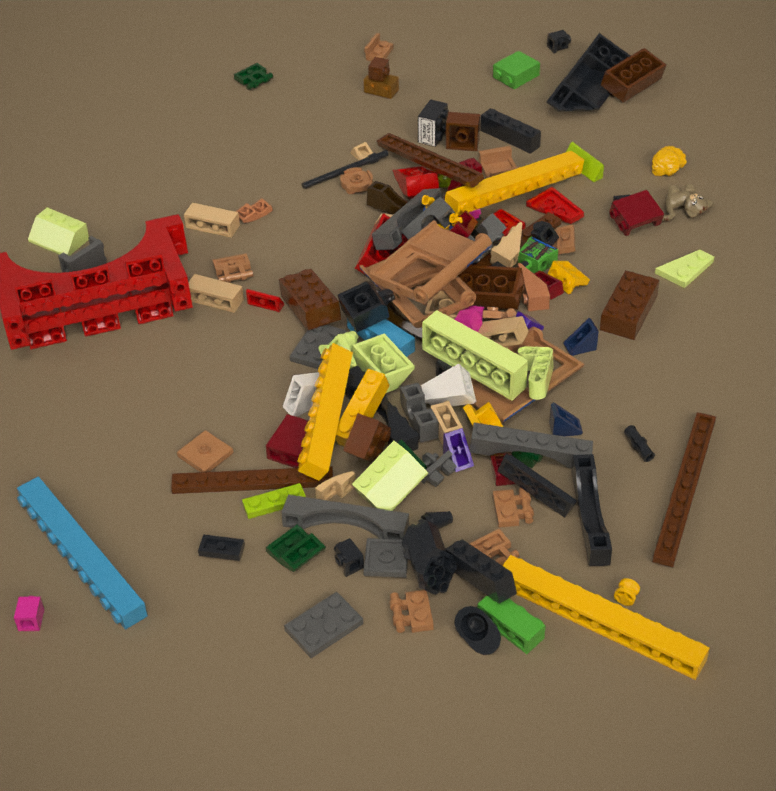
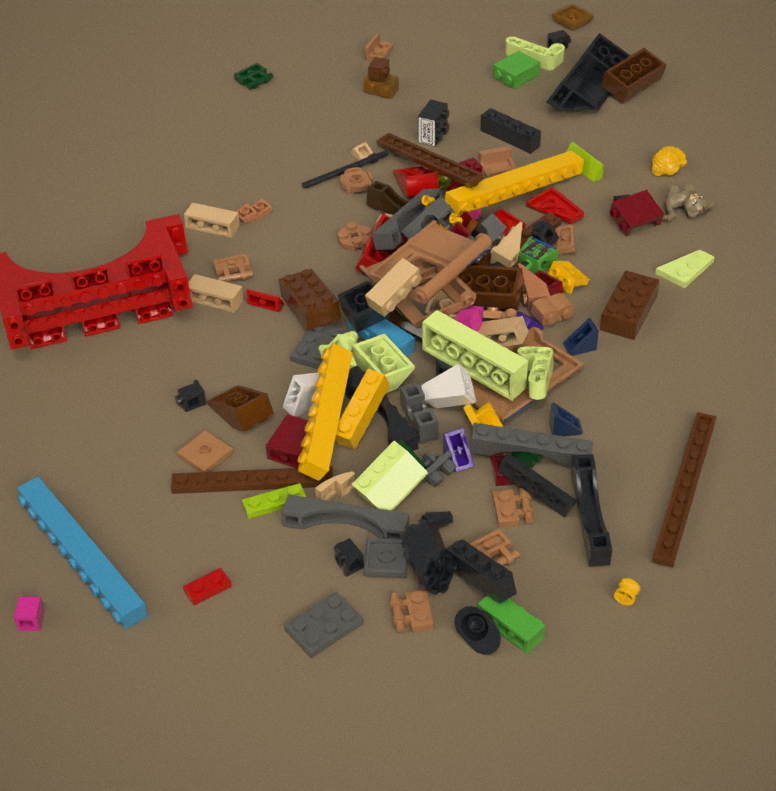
yellowish green slope [28,208,89,256] -> none
dark grey panel [58,236,107,272] -> none
black plate [198,534,245,561] -> none
dark green slope [266,524,326,572] -> none
reddish brown brick [343,413,391,463] -> none
tan brick [430,401,463,446] -> none
reddish brown brick [446,112,480,151] -> none
yellow brick [503,555,710,680] -> none
black pin [624,425,655,462] -> none
none -> black brick [175,379,206,412]
none -> red plate [183,568,232,606]
none -> reddish brown slope [207,385,274,431]
none -> medium nougat plate [338,222,371,251]
none -> tan brick [365,258,422,317]
none -> yellowish green beam [505,37,565,70]
none -> medium nougat brick [531,293,574,326]
none -> pearl gold plate [552,4,593,30]

